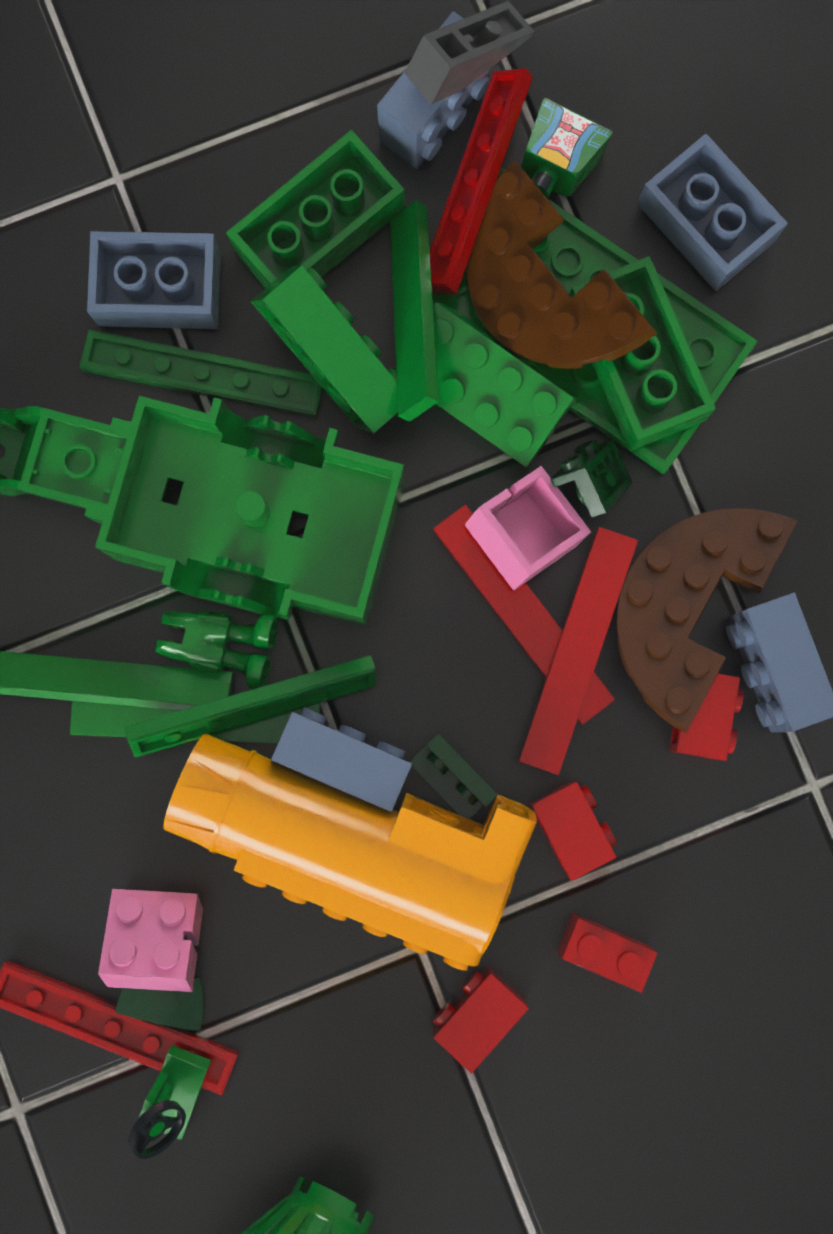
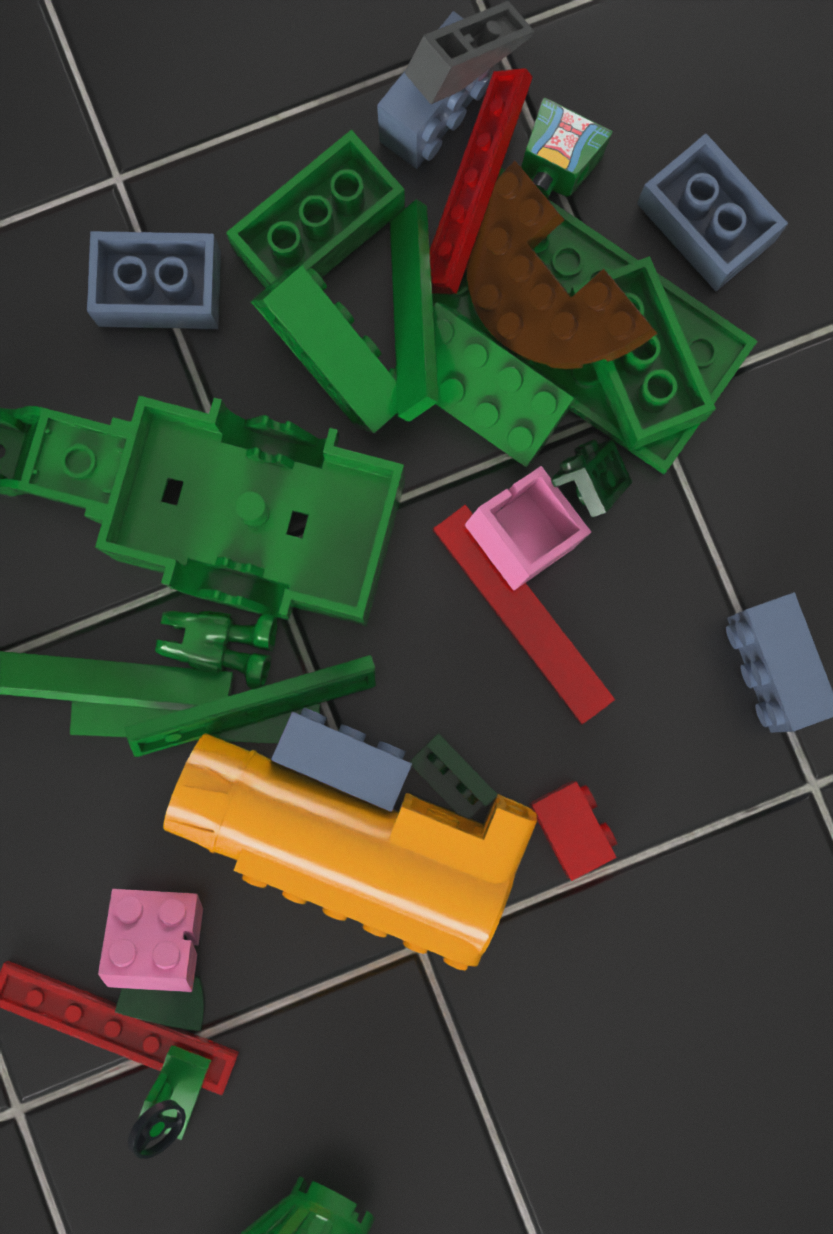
green tile [79,329,323,419] -> none
red brick [432,966,529,1074] -> none
red tile [518,527,638,775] -> none
red brick [557,912,658,993] -> none
reddish brown plate [616,508,798,734] -> none
red brick [669,674,744,761] -> none

